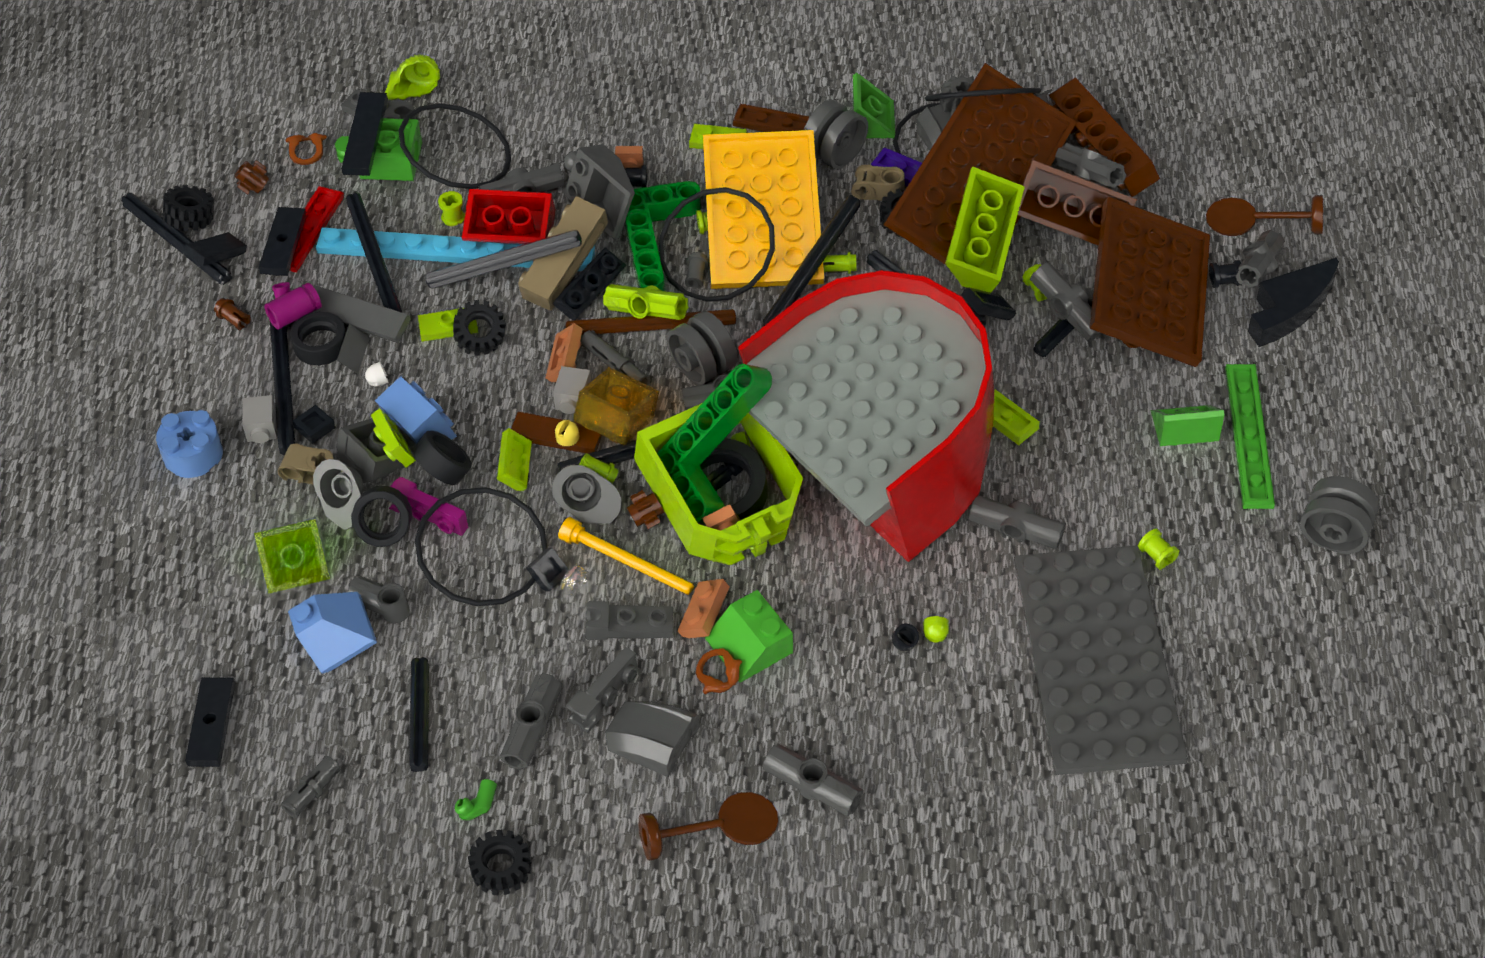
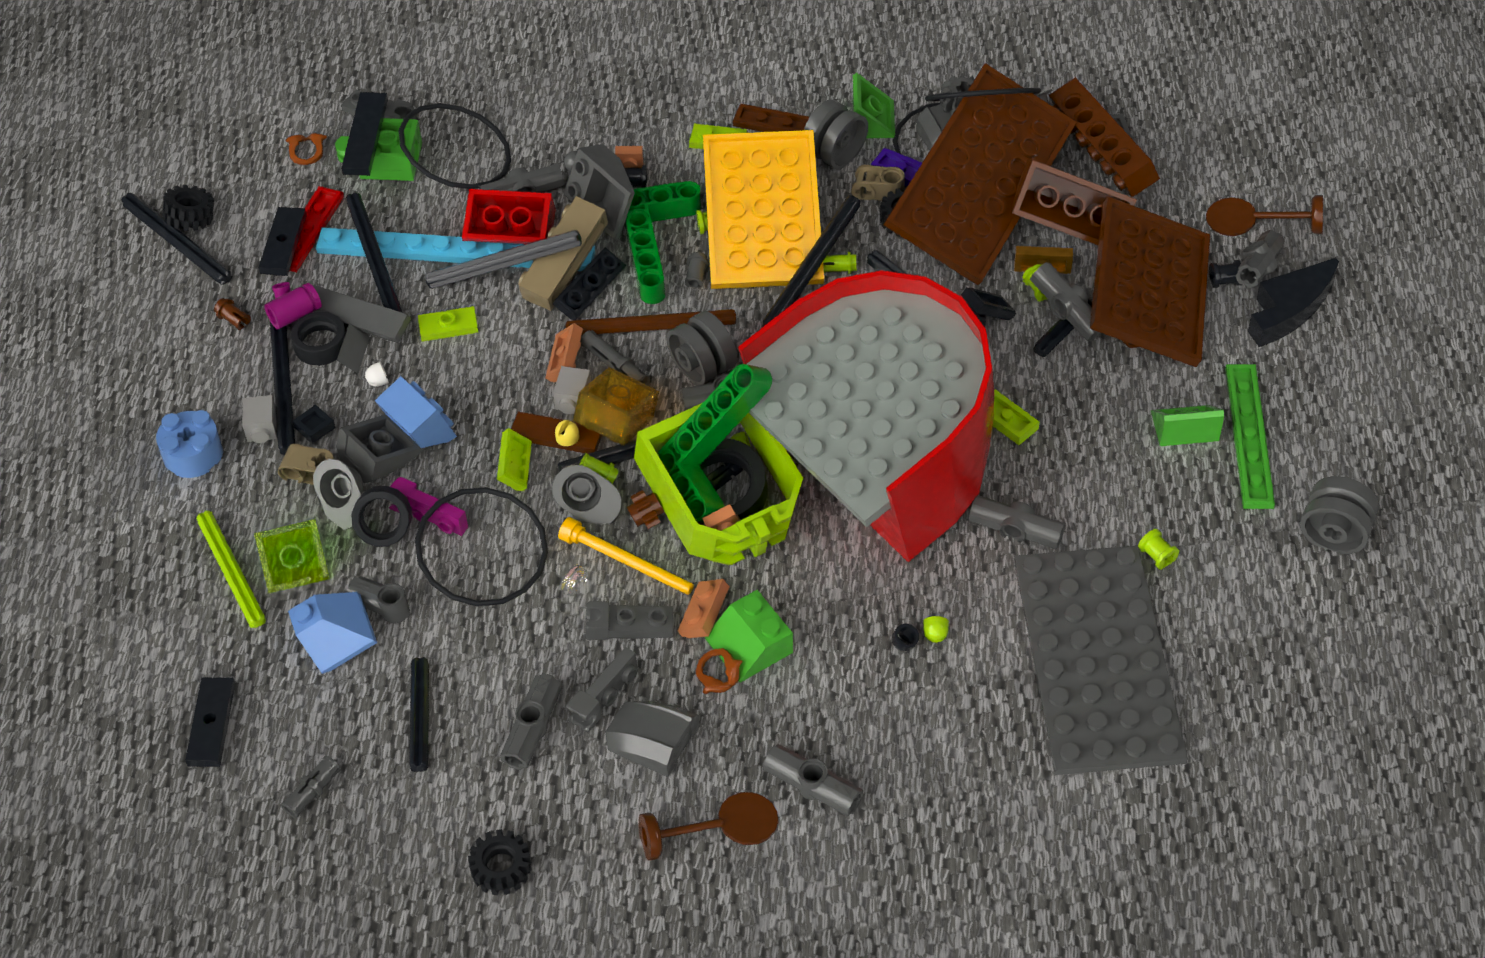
black tile [184,232,247,266] -> none
reddish brown gear [234,160,269,195] -> none
lime plate [371,408,416,468] -> none
lime hair [385,54,440,100] -> none
black tyre [412,431,472,486] -> none
lime bush [438,191,465,226] -> none
black tyre [453,300,506,356] -> none
bright green arm [454,779,497,821] -> none
black plate [526,548,570,592] -> none
lime piece [603,284,689,320] -> none
black piece [659,187,775,302] -> none
lime slope [945,166,1025,293] -> none
dark grey piece [1055,143,1126,188] -> none
none -> lime axle [196,510,266,628]
none -> pearl gold plate [1014,246,1073,274]

